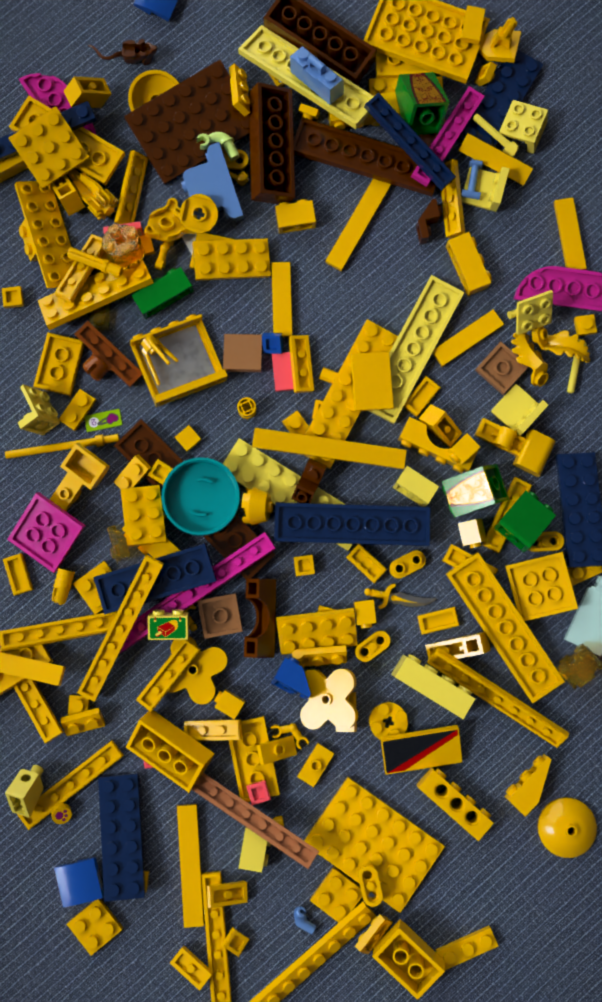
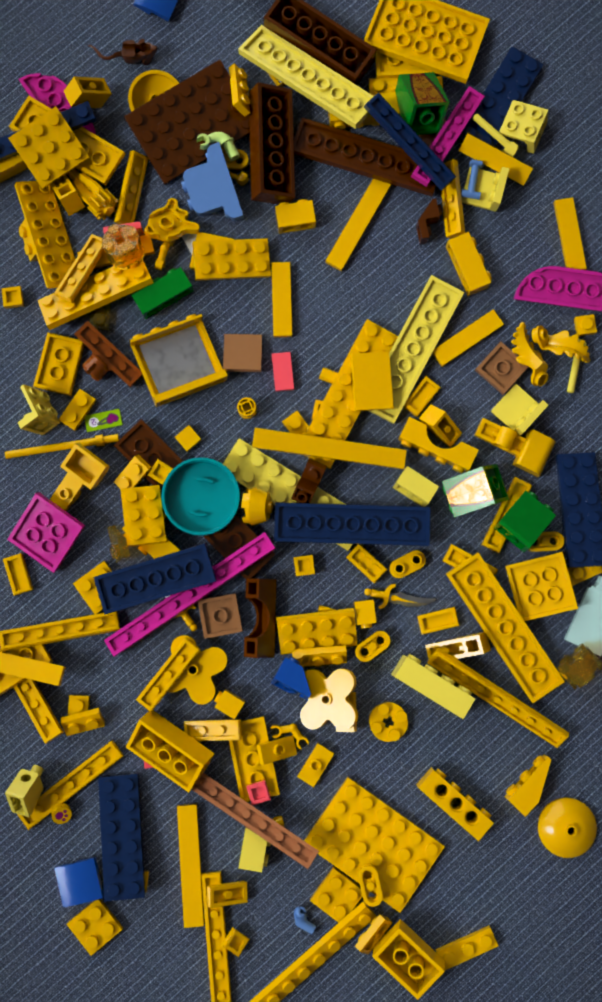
yellow hinge [51,568,75,605] -> none
yellow axle [67,247,124,277] -> none
yellow plate [77,555,164,702] -> none
yellow plant [141,335,179,385] -> none
brick [148,609,189,640] -> none
yellow plate [170,946,214,991] -> none
yellow plate [180,194,218,234] -> none
blue plate [262,333,283,354] -> none
yellow plate [288,335,314,393] -> none
medium blue piece [290,46,344,105] -> none
yellow plate [298,103,320,120] -> none
tile [380,725,462,775] -> none
yellow brick [447,433,480,465] -> none
brick [458,519,487,548] -> none
yellow tile [460,5,485,45] -> none
yellow plate [474,61,497,86] -> none
yellow piece [479,17,521,63] -> none
light yellow plate [507,290,553,335] -> none

